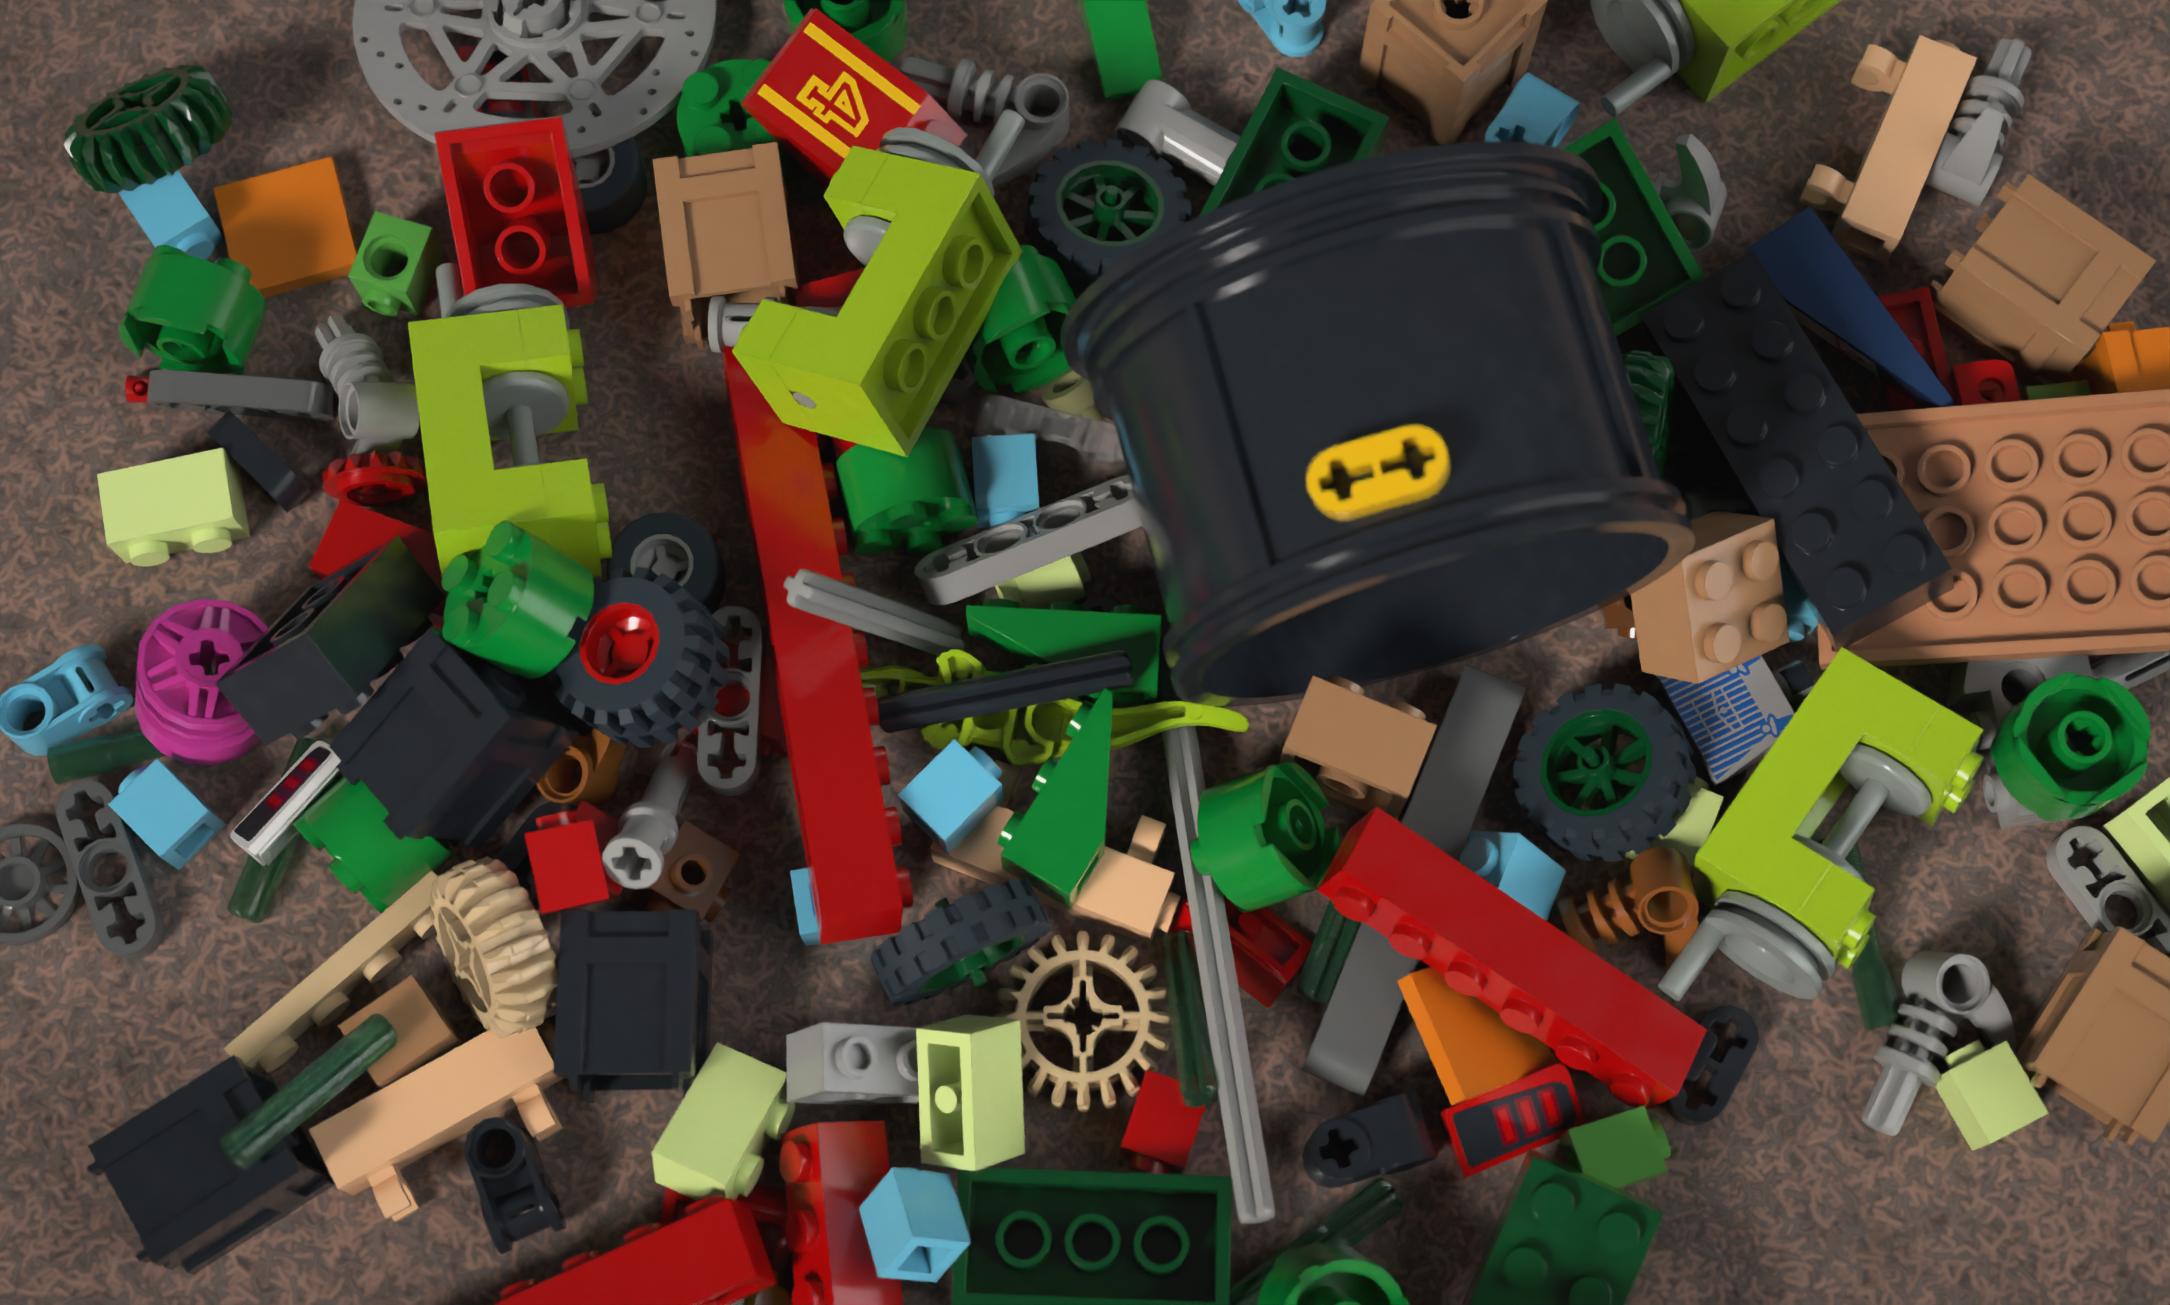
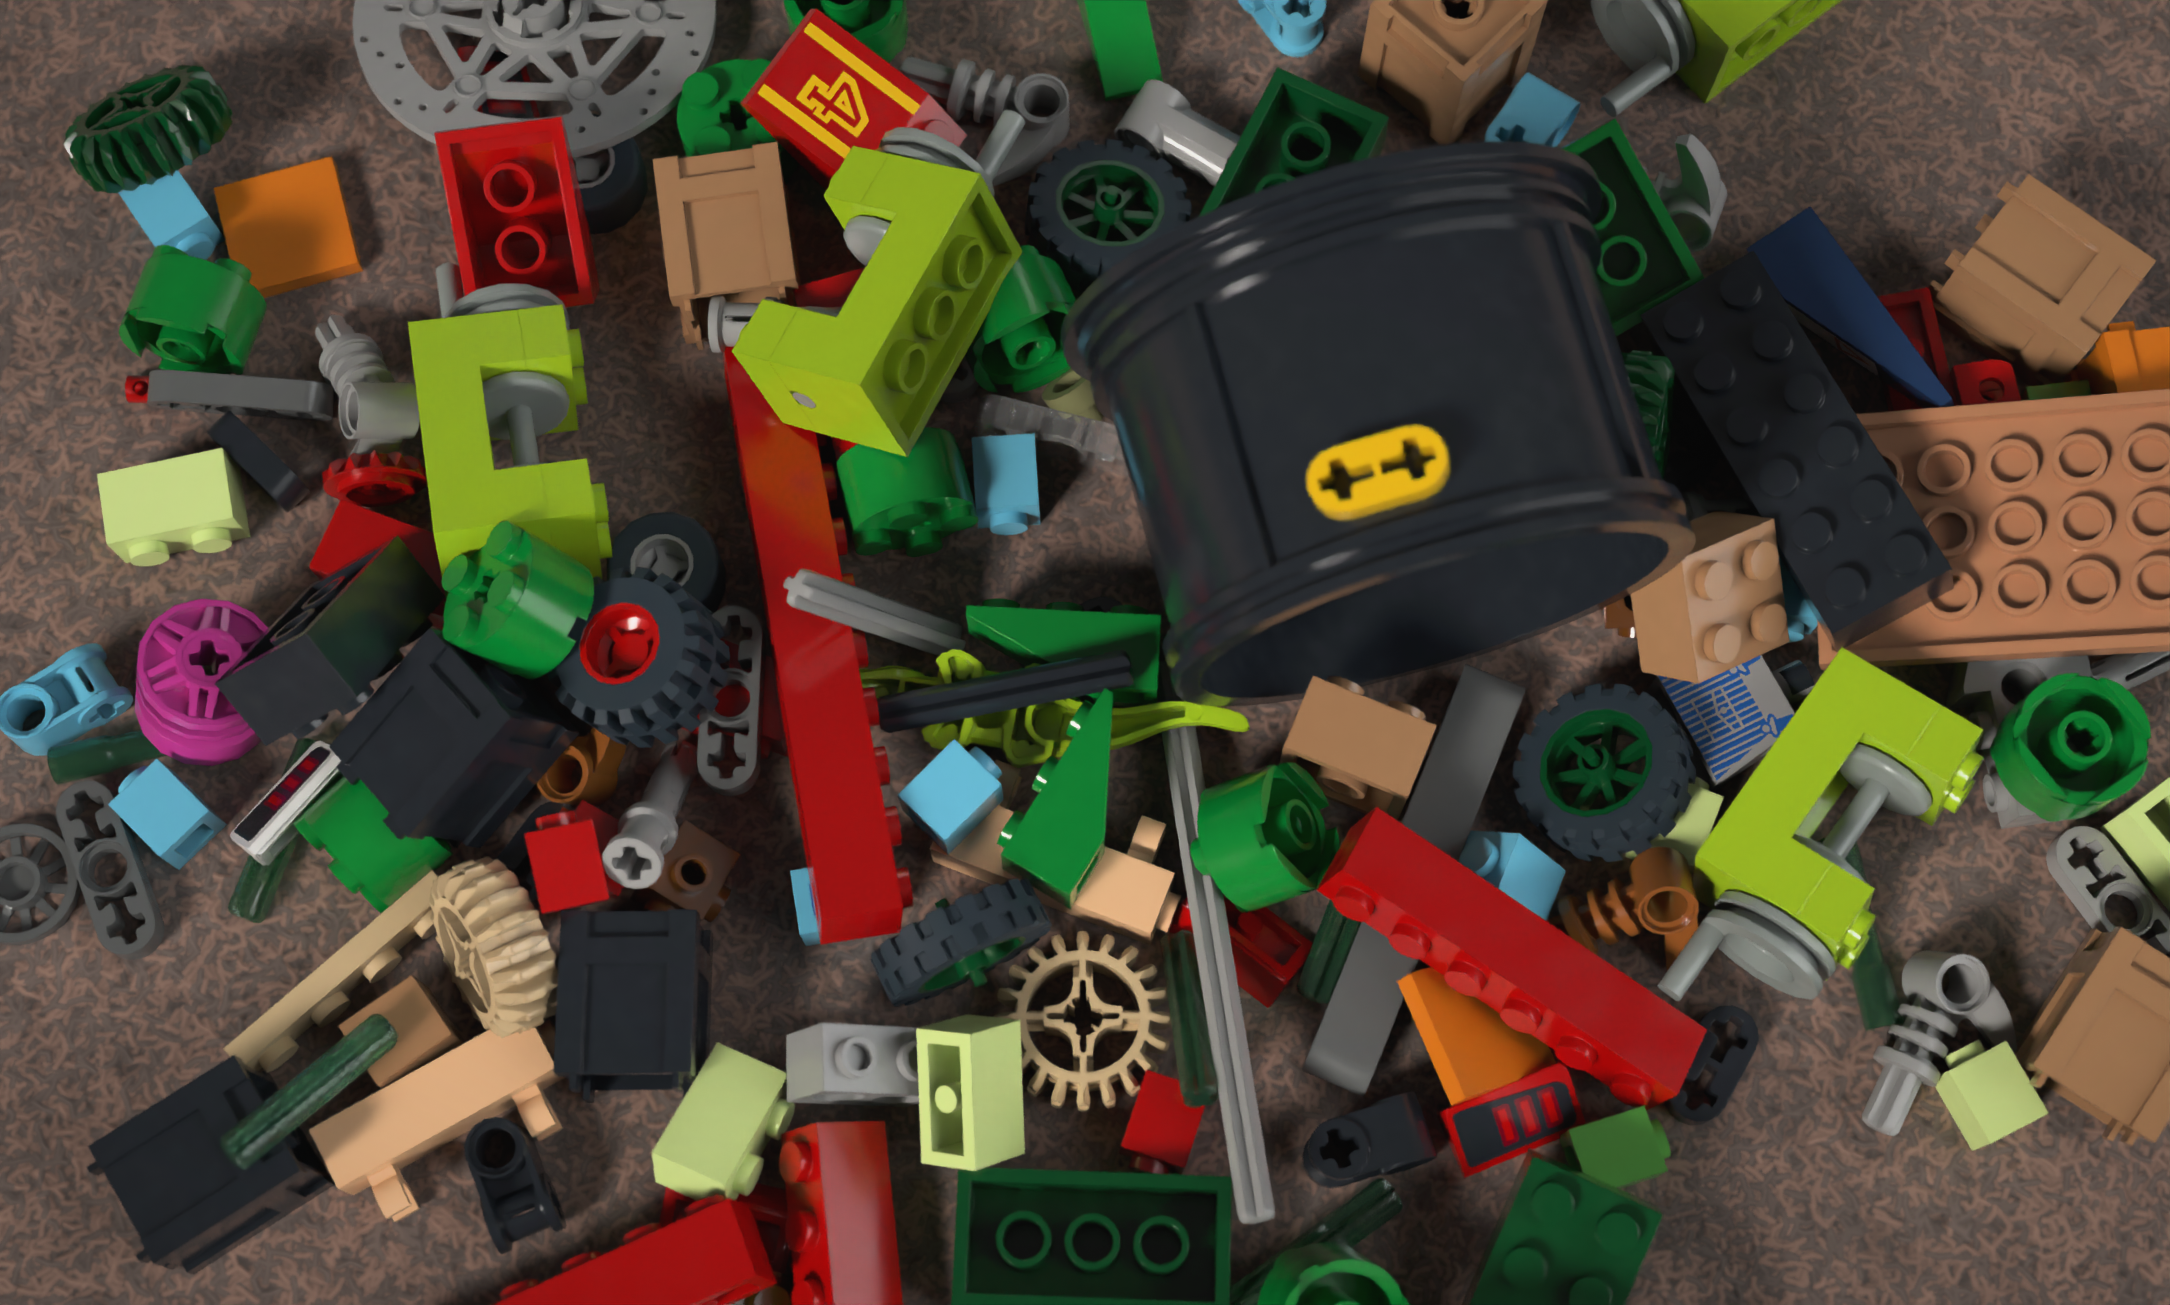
bright green brick [348,211,445,317] -> none
medium azure brick [859,1167,971,1282] -> none
light grey beam [914,475,1142,605] -> none
yellowish green brick [995,552,1091,609] -> none
light nougat brick [1799,35,1977,264] -> none
light grey piece [1924,38,2032,206] -> none

